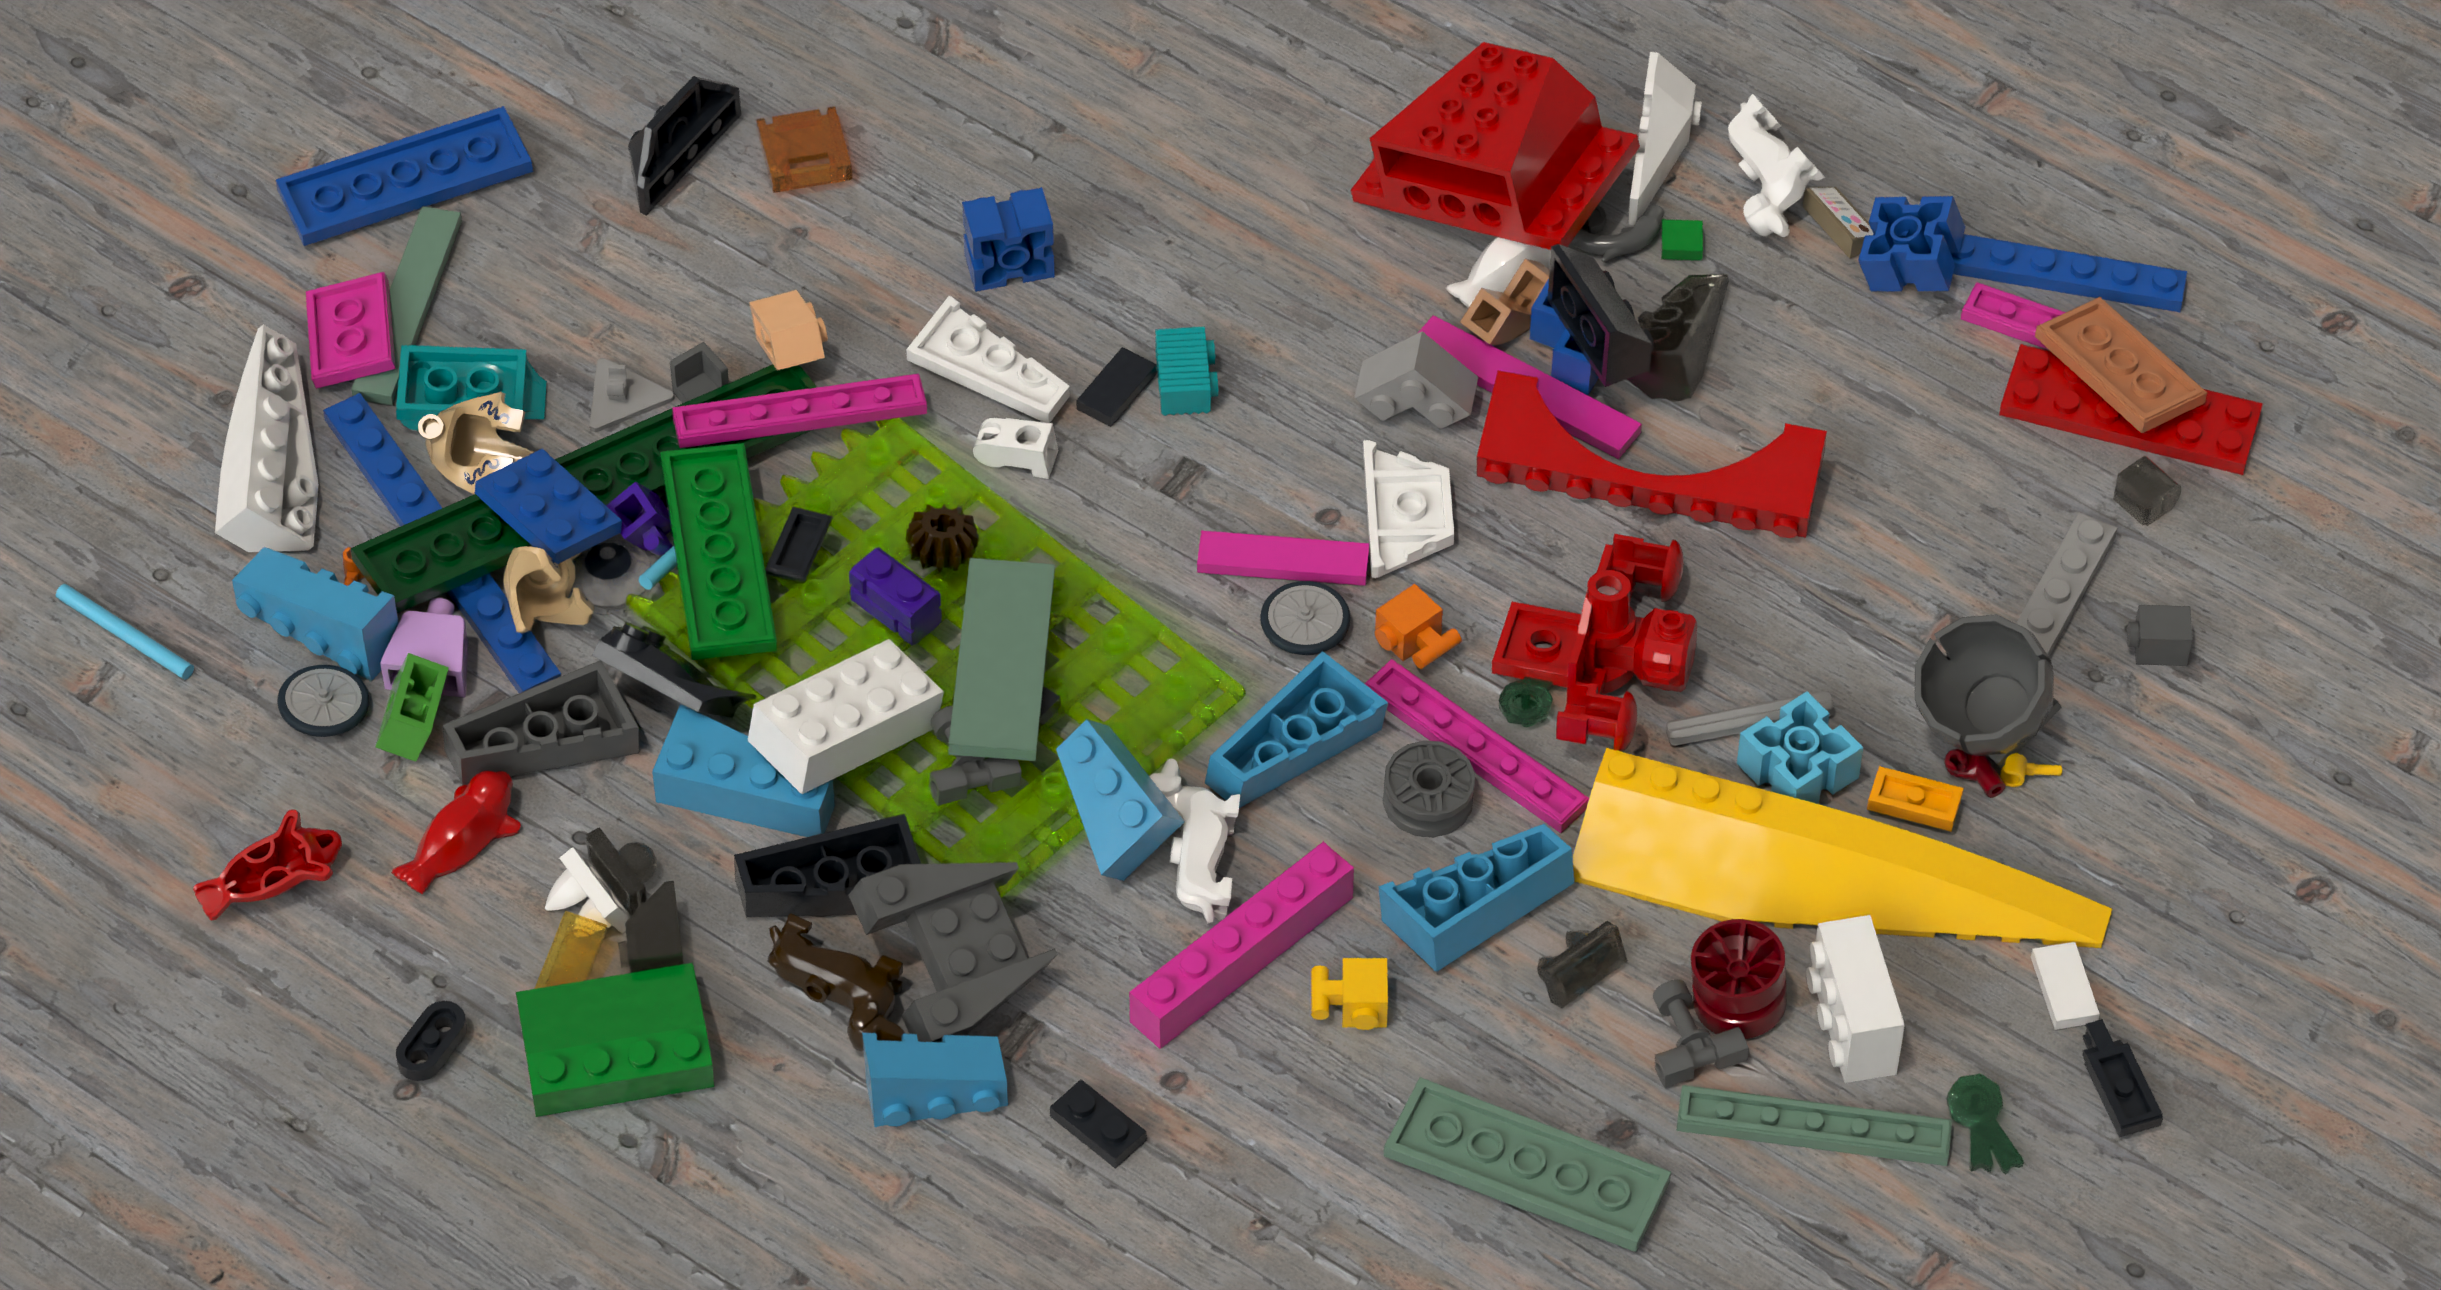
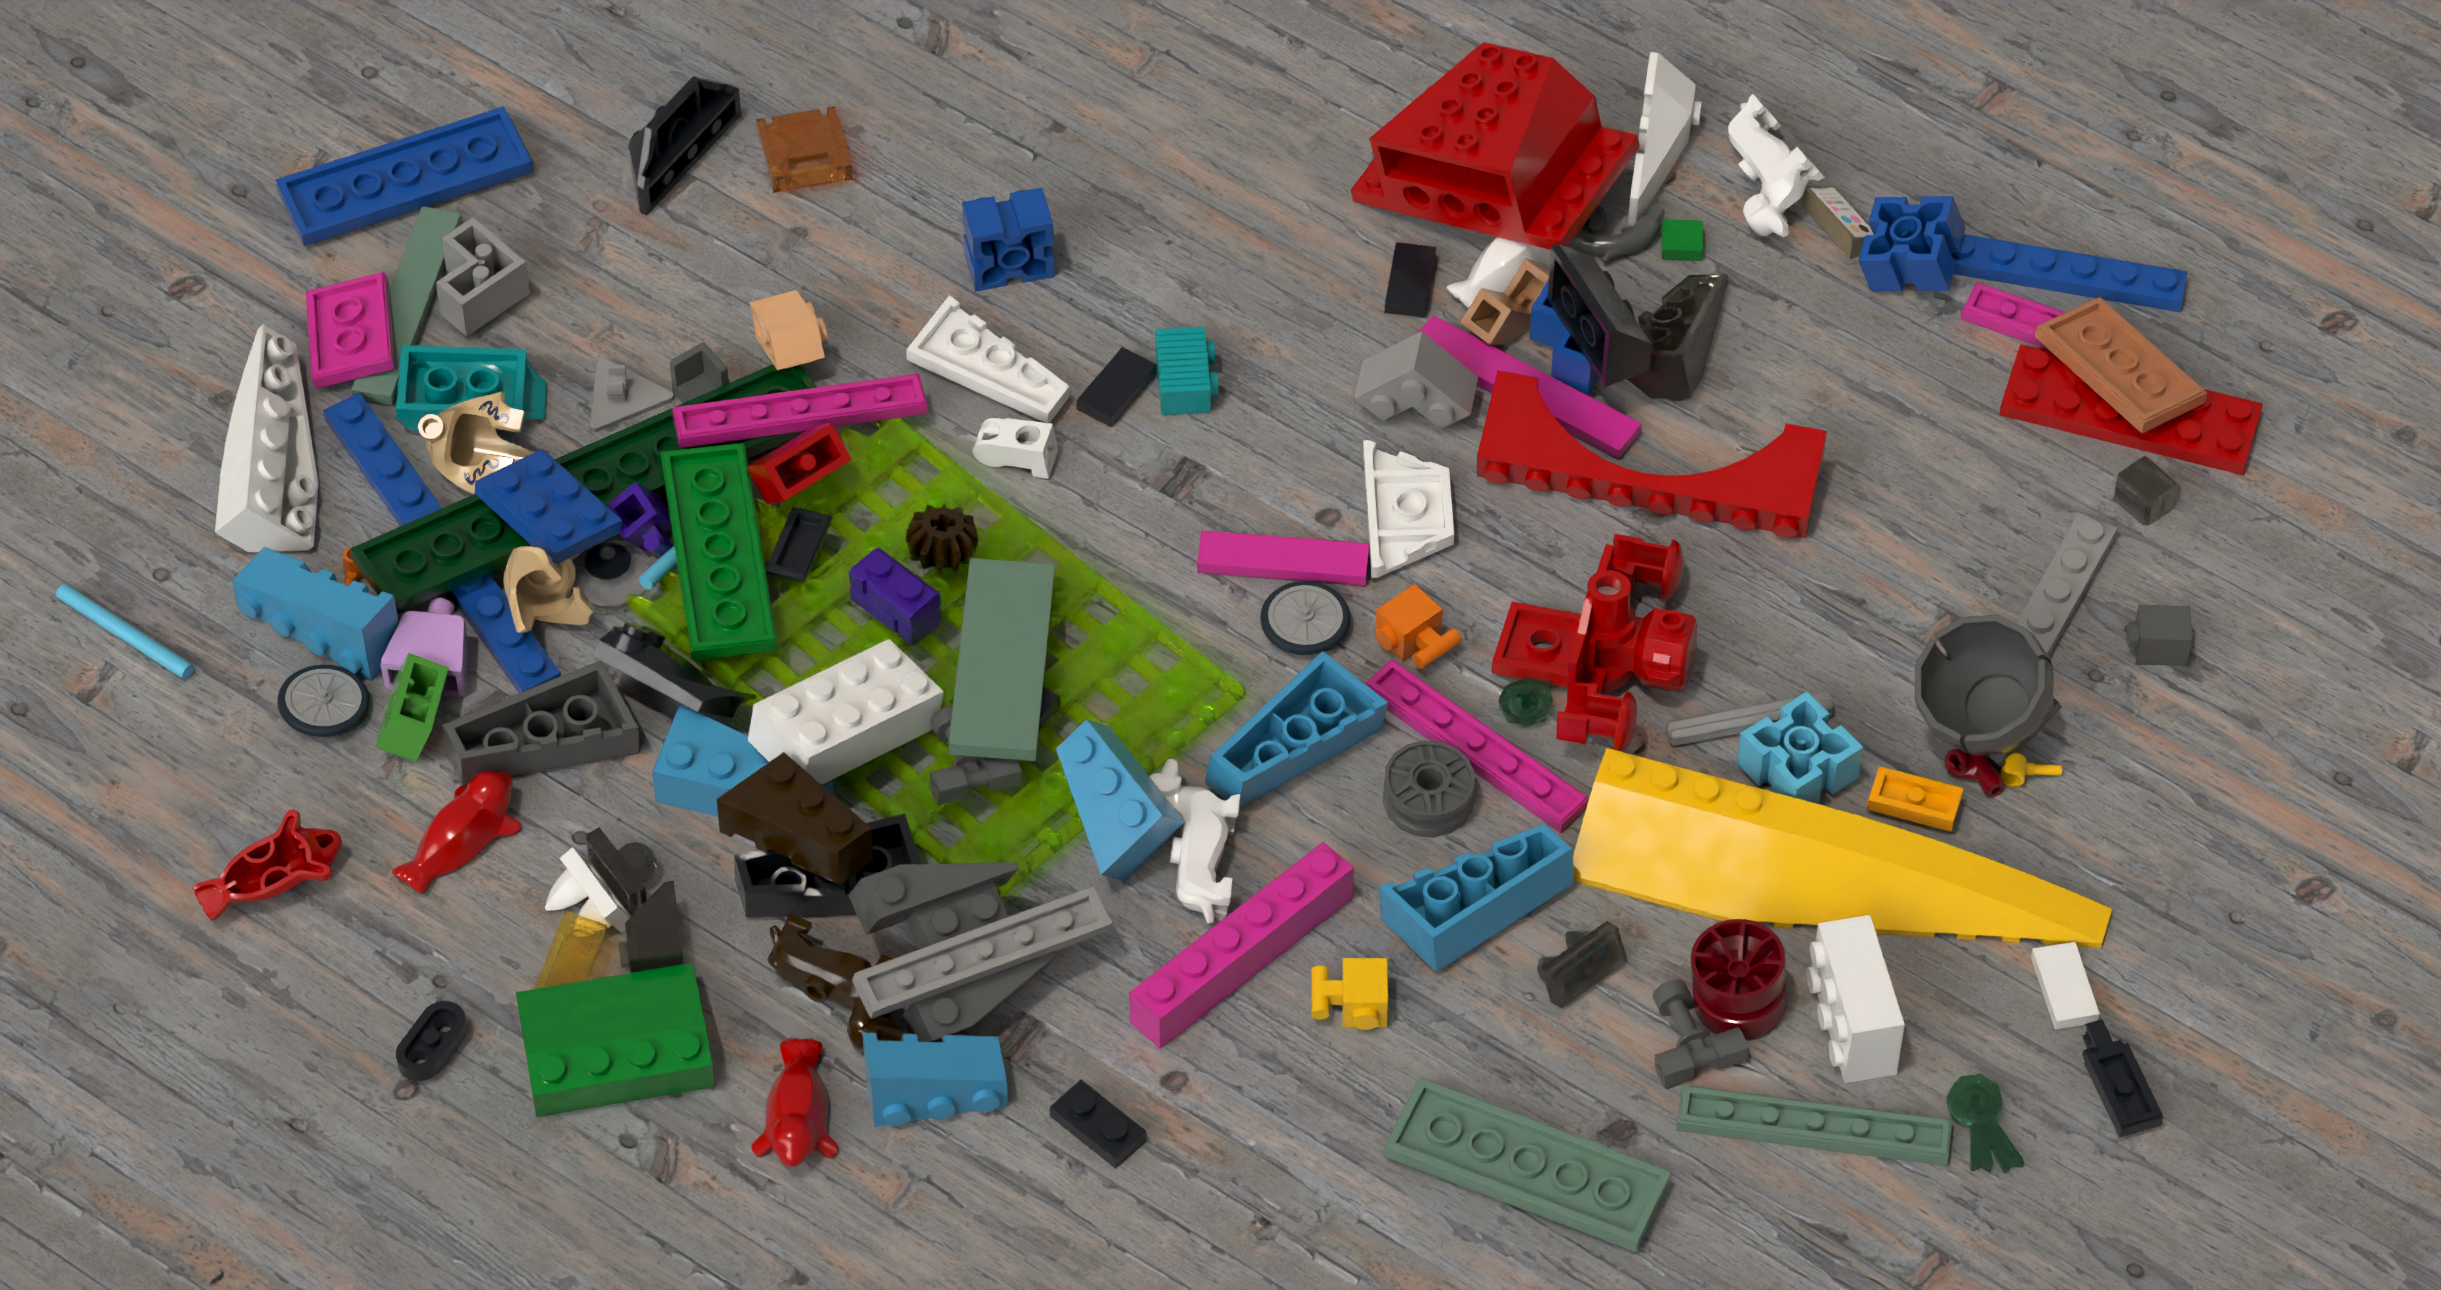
none -> light grey brick [436,217,530,337]
none -> dark brown wedge [716,752,874,885]
none -> red brick [746,423,852,504]
none -> red animal [752,1038,838,1167]
none -> light grey plate [852,886,1113,1019]
none -> black tile [1384,242,1436,318]

